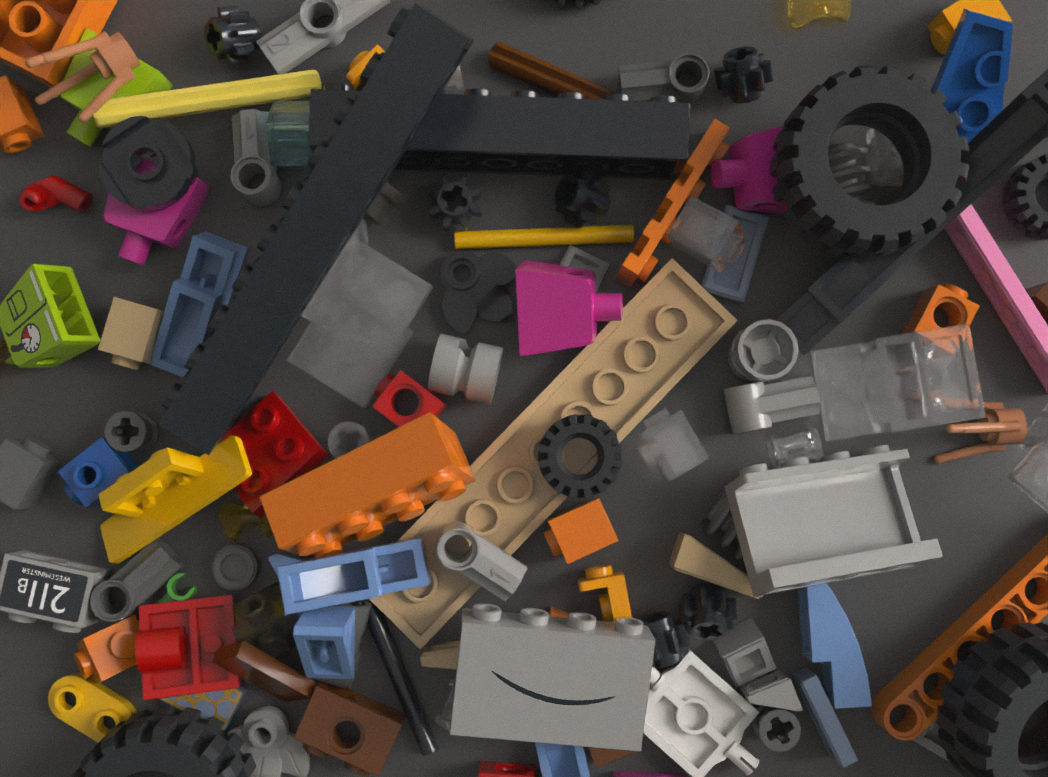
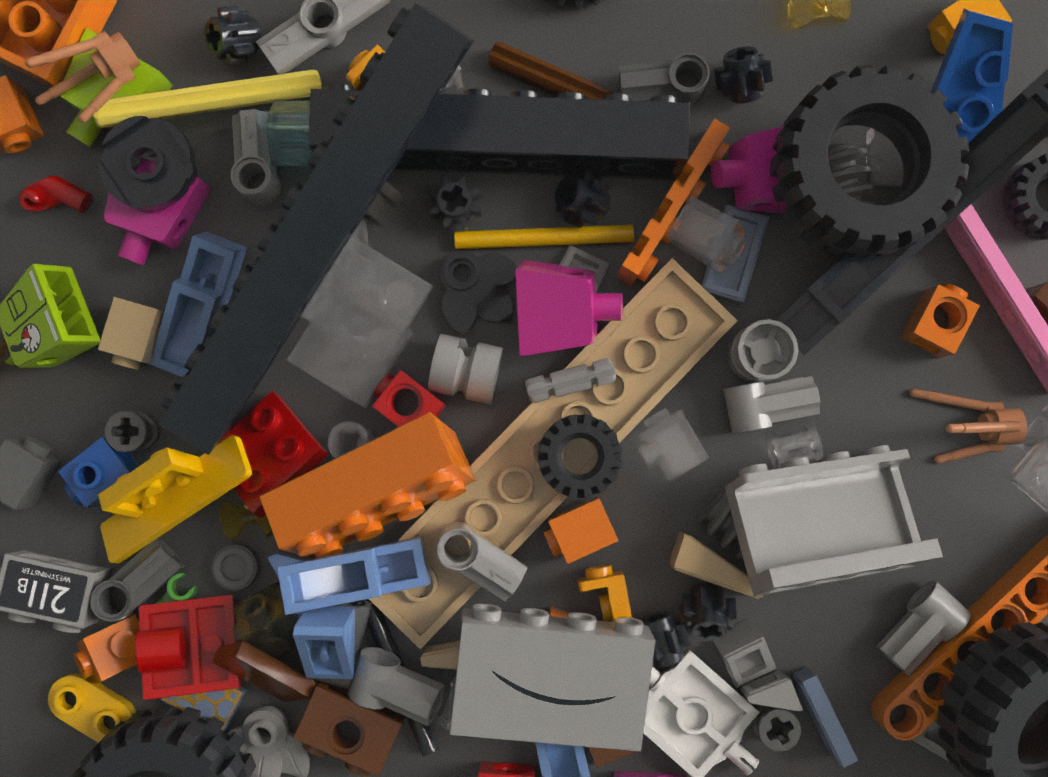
medium blue slope [797,583,872,709] -> none
clear bracket [810,324,986,441] -> none
none -> light grey piece [348,647,445,726]
none -> light grey axle [525,358,616,403]
none -> light grey piece [876,580,971,676]

